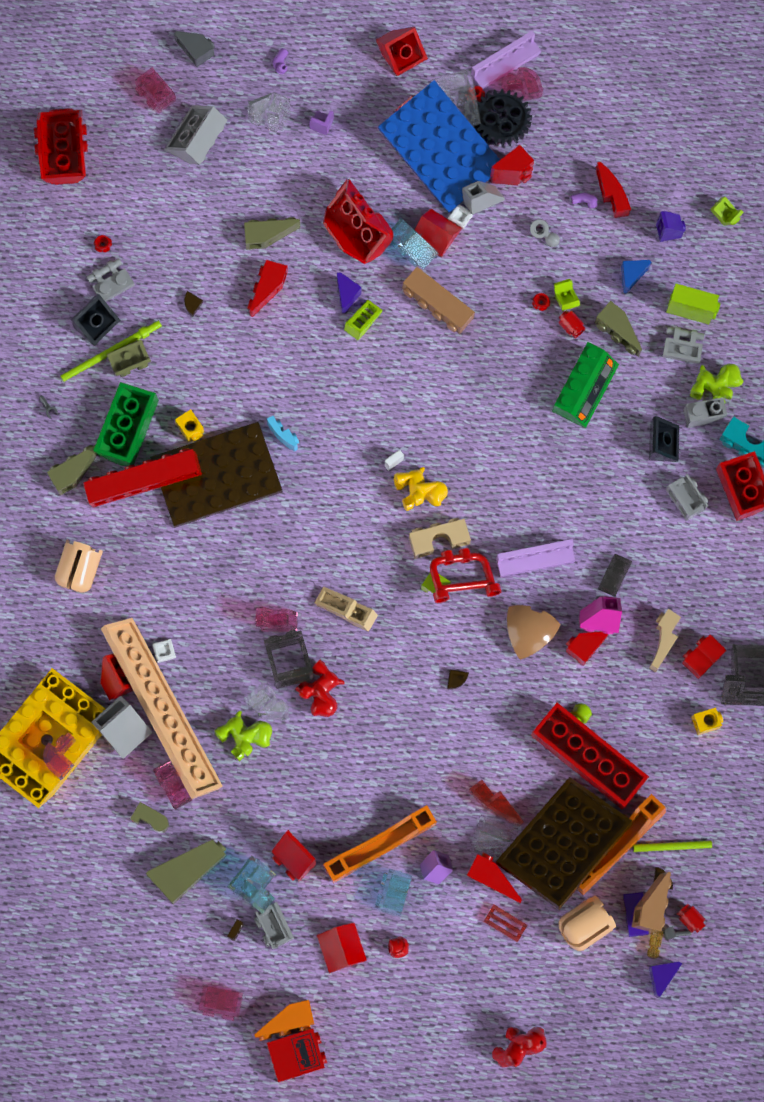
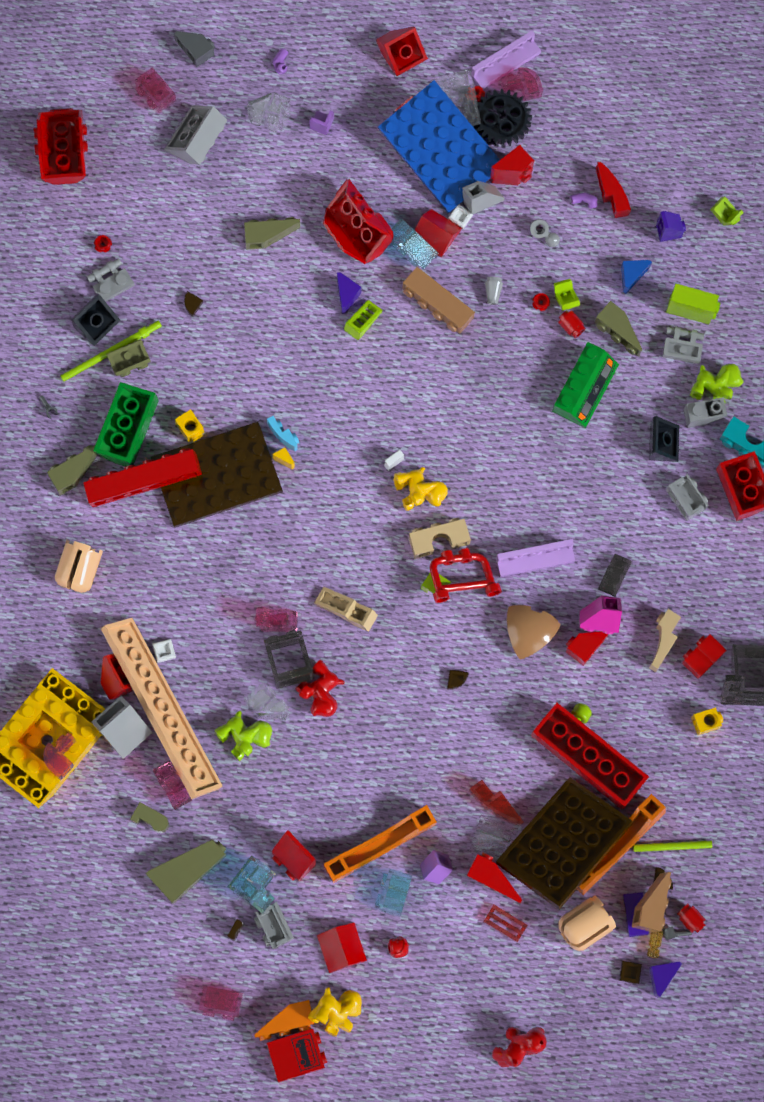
red slope [247,260,288,317] -> none
none -> yellow slope [273,447,295,469]
none -> yellow animal [308,987,362,1037]
none -> light grey cone [485,277,503,305]
none -> dark brown tile [619,961,642,984]

